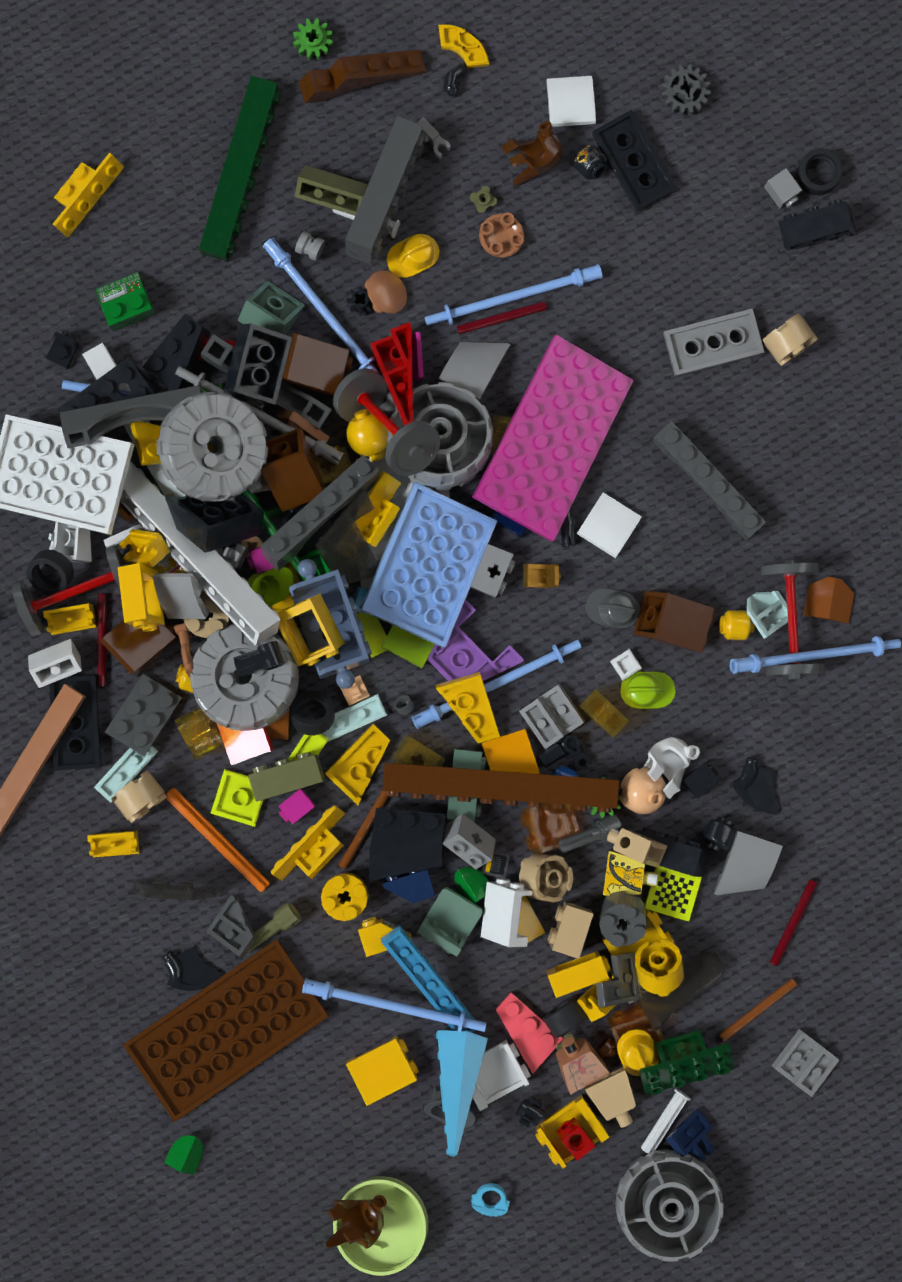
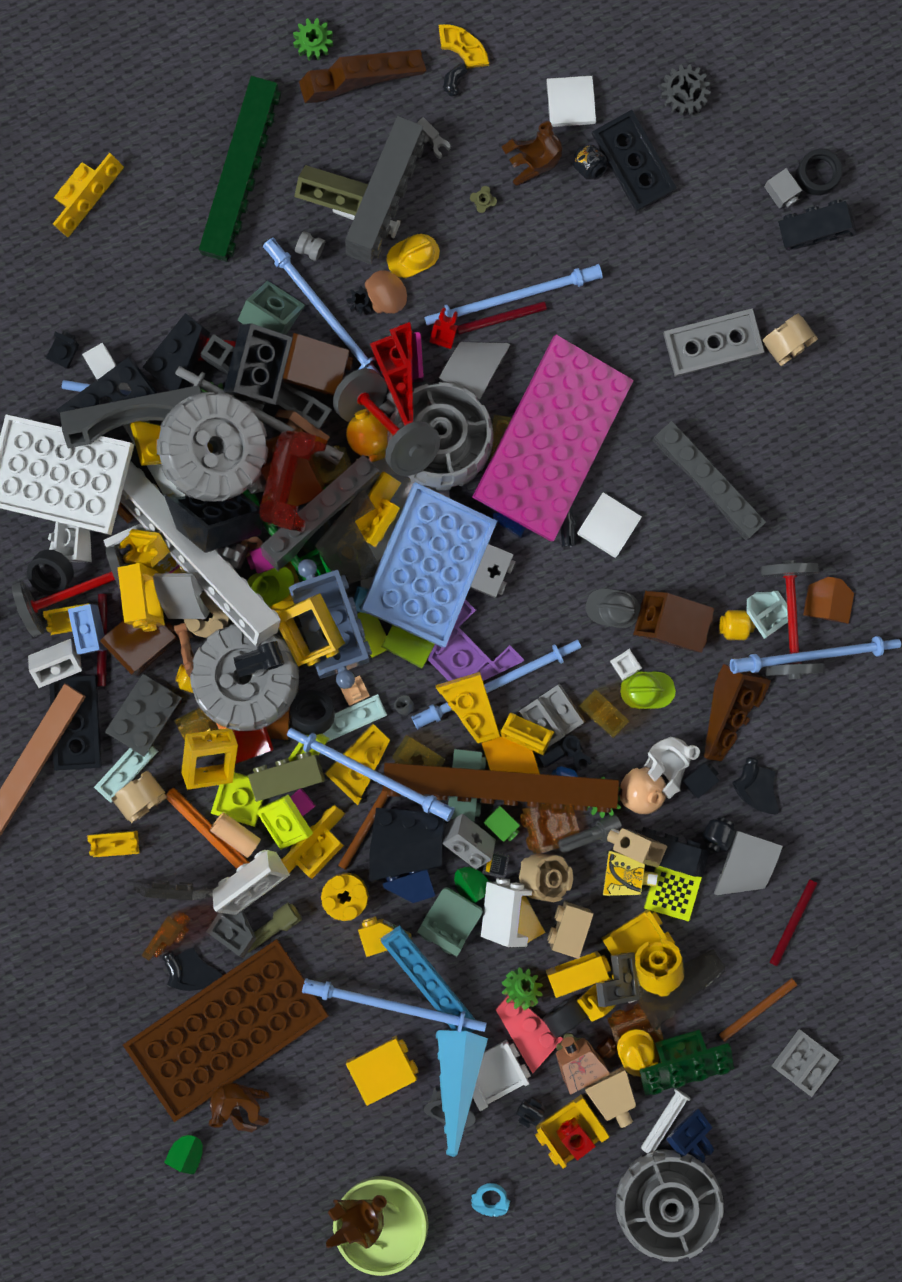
green slope [96,272,155,331] -> none
nougat dish [479,212,524,258] -> none
pearl gold bracket [523,564,561,588] -> none
dark grey brick [599,891,647,947] -> none
none -> light blue panel [68,604,107,655]
none -> clear orange plate [141,911,190,961]
none -> yellow window [181,728,238,790]
none -> reddish brown piece [209,1083,270,1132]
none -> light nougat pin [210,812,261,858]
none -> white slope [212,850,290,915]
none -> neon yellow tile [256,795,313,850]
none -> clear red windscreen [260,431,328,532]
none -> light blue bar [287,728,455,822]
none -> red plate [430,308,458,349]
none -> bright green brick [483,805,520,842]
none -> yellow hinge [501,712,554,755]
none -> bright green gear [502,967,543,1010]
none -> reddish brown wedge [704,664,771,761]

